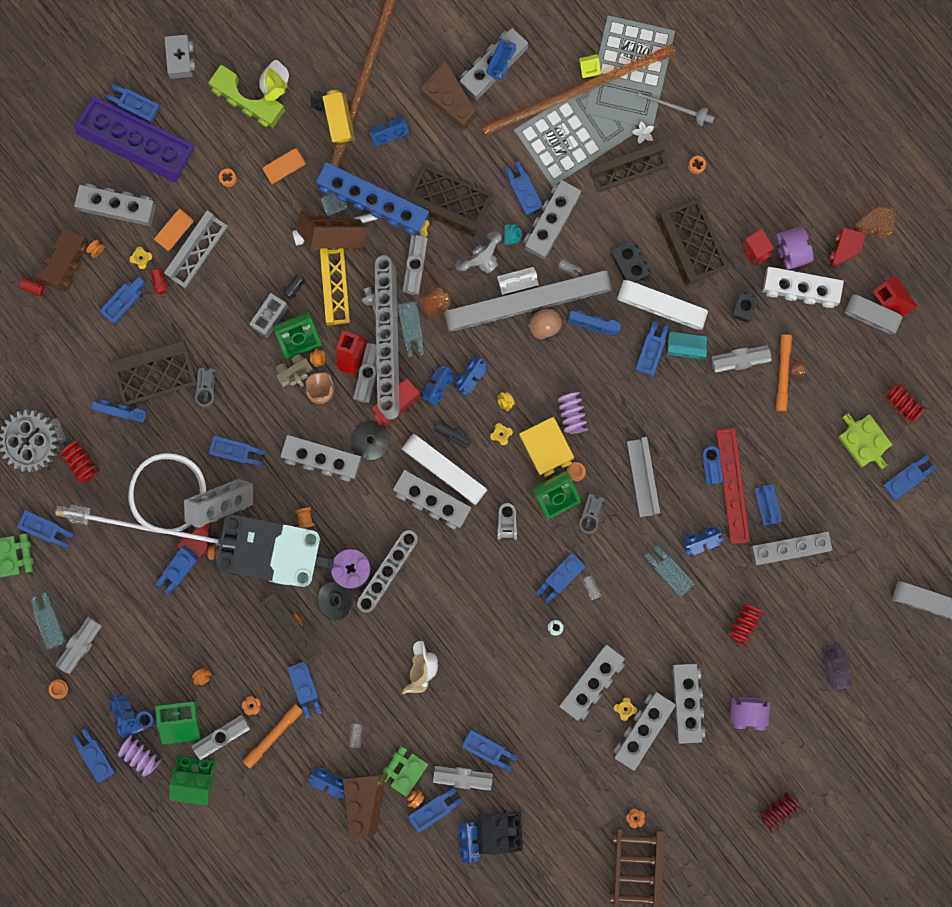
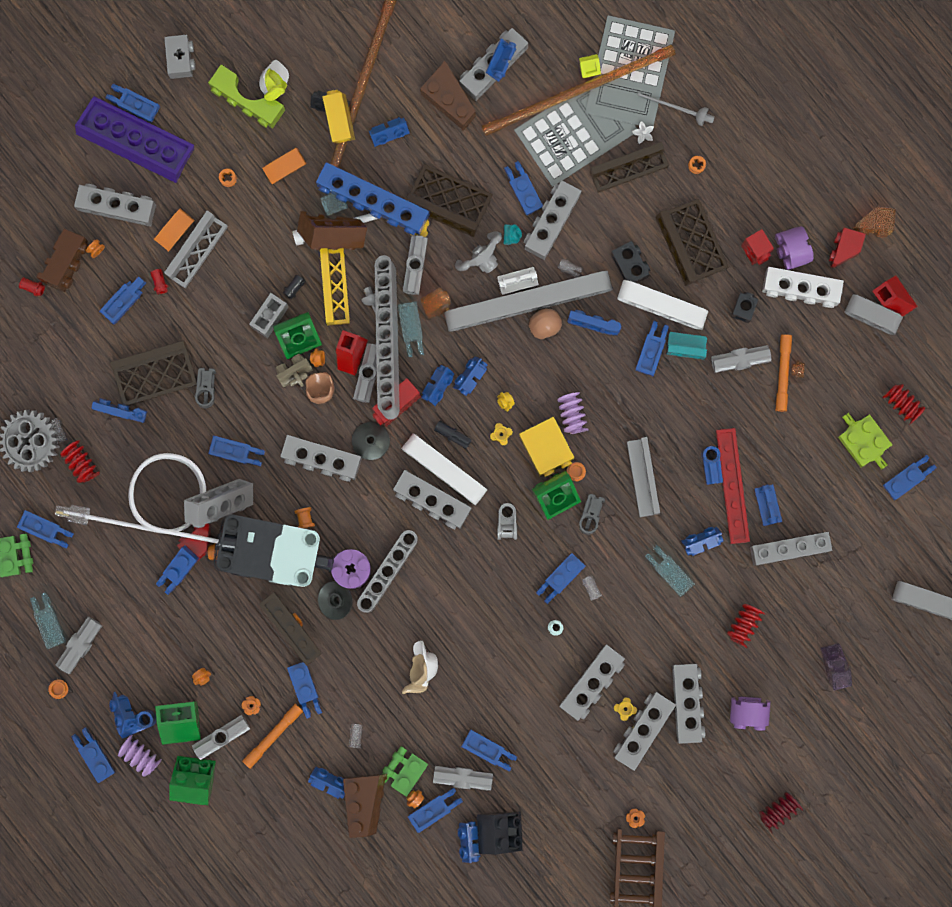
yellow plate [130,247,152,269] -> none

